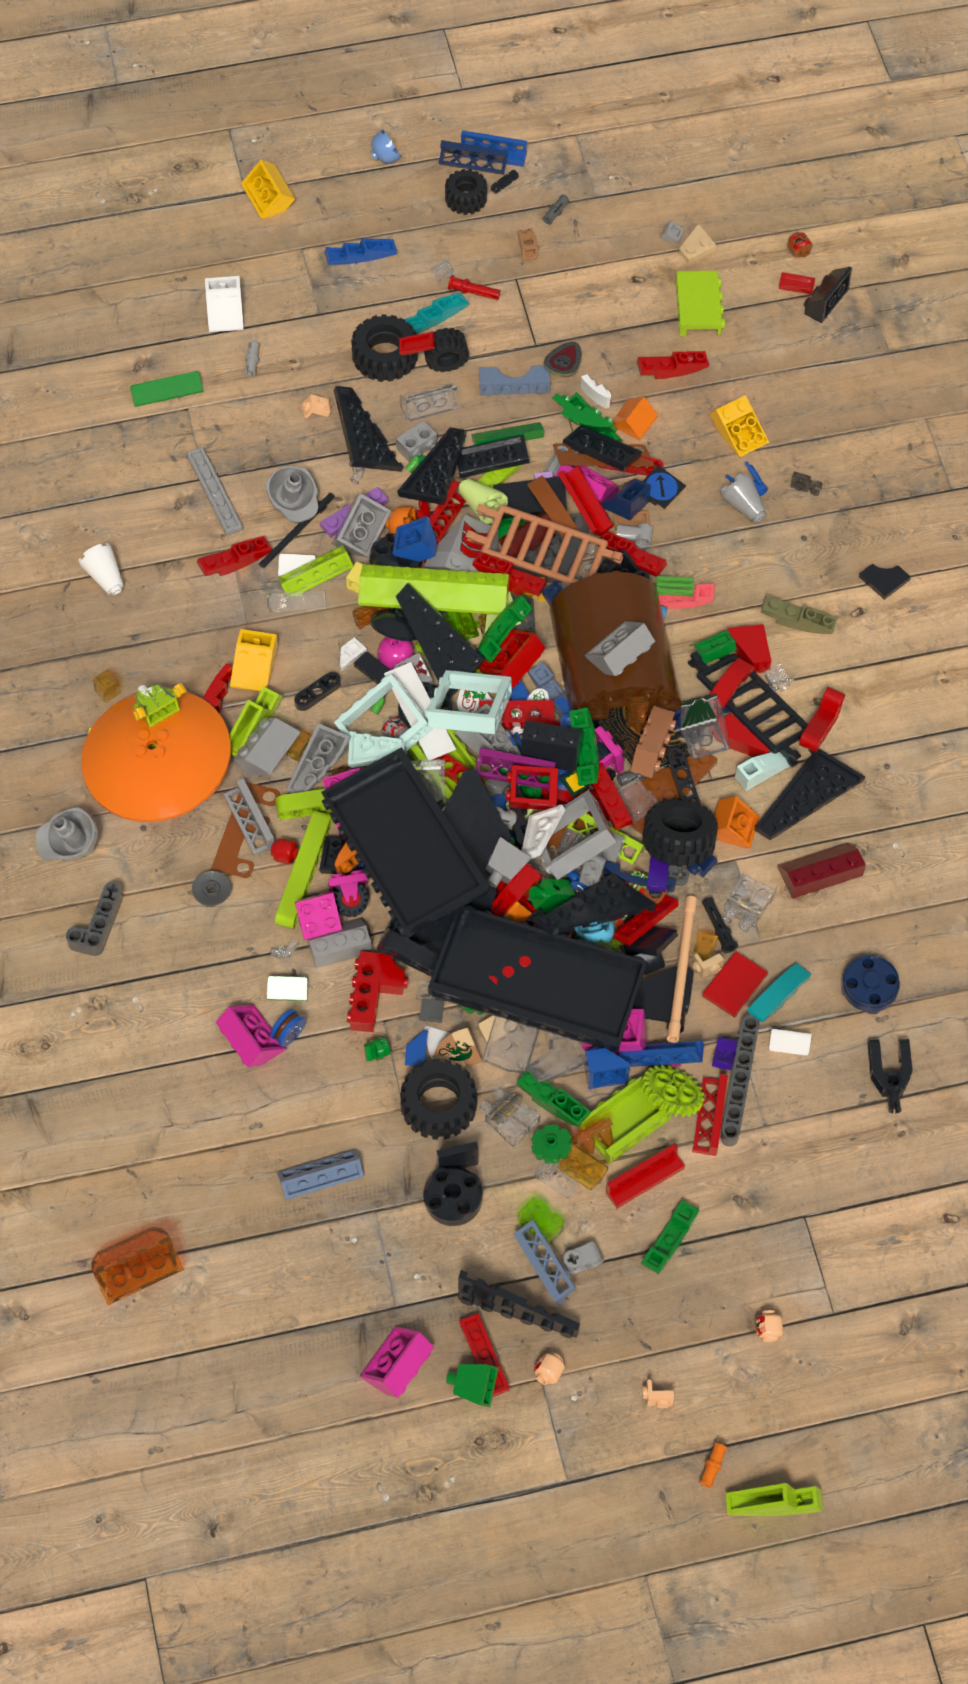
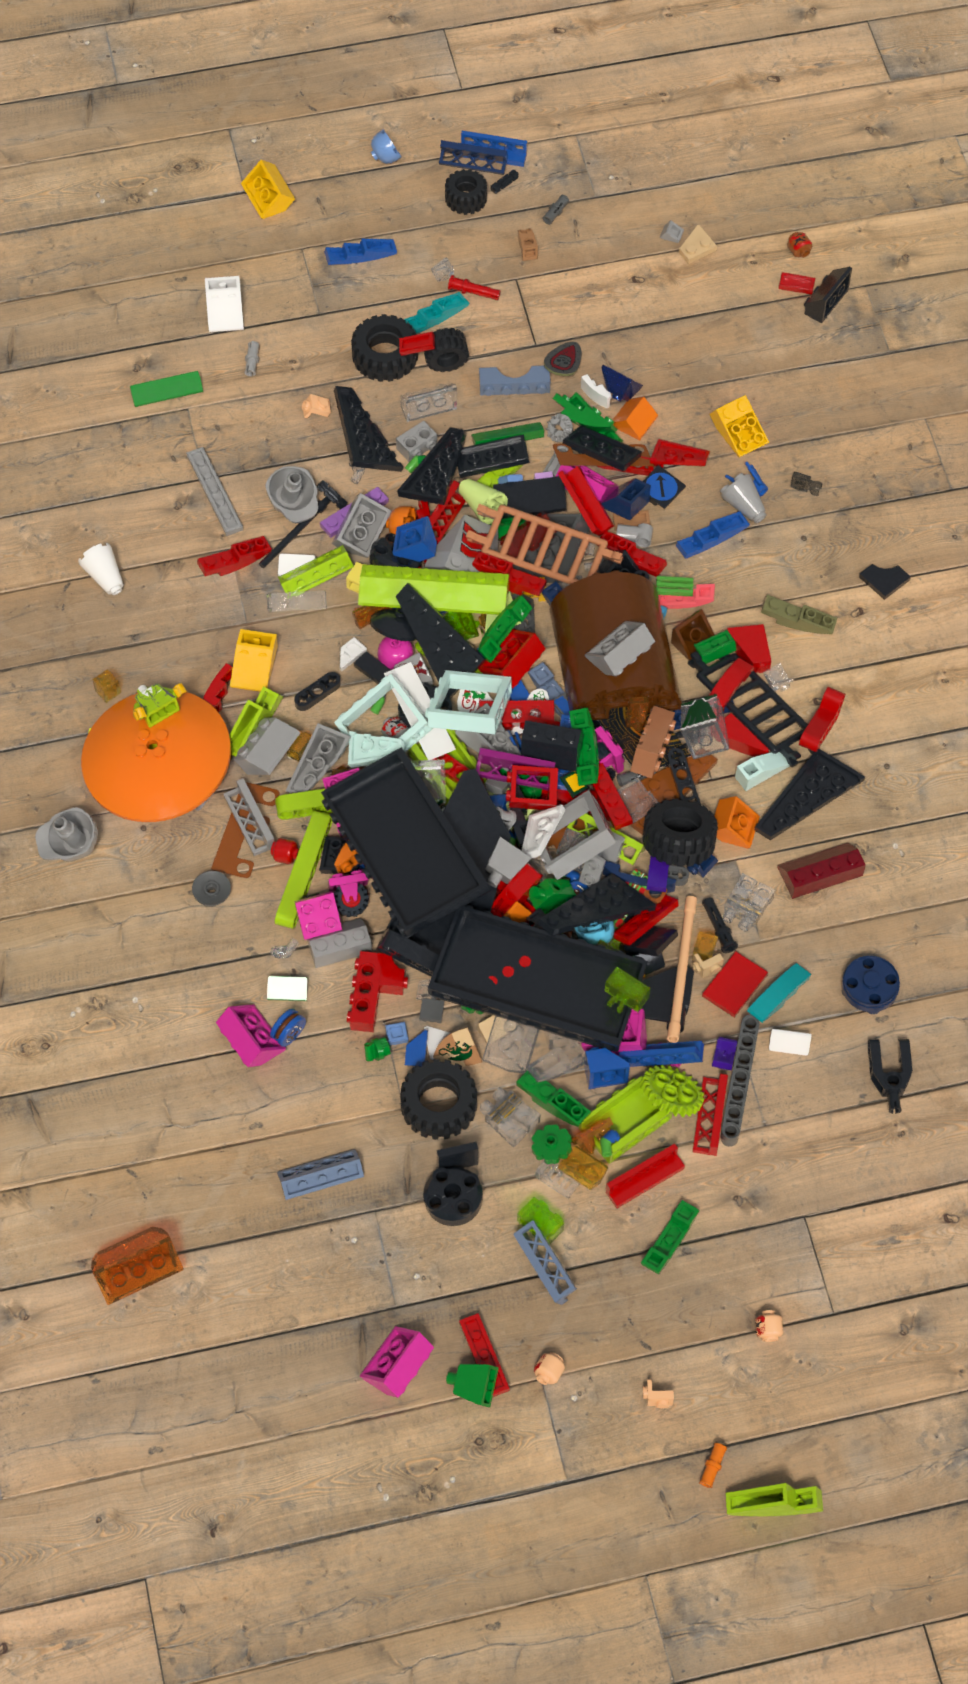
dark grey beam [66,882,123,956] -> none
black wing [458,1270,580,1338] -> none
dark orange slope [527,476,578,538] -> none
light grey piece [562,1242,603,1275] -> none
red slope [637,351,710,379] -> none
lime panel [675,271,725,336] -> none
none -> black axle [317,480,347,510]
none -> medium blue tile [385,1022,408,1046]
none -> medium blue tile [498,474,523,484]
none -> light grey gear [546,414,573,442]
none -> arm [600,1130,620,1157]
none -> clear blue slope [601,365,643,402]
none -> clear neon green brick [605,967,650,1013]
none -> red wing [650,439,710,466]
none -> reddish brown slope [671,609,715,660]
none -> blue slope [676,511,750,559]

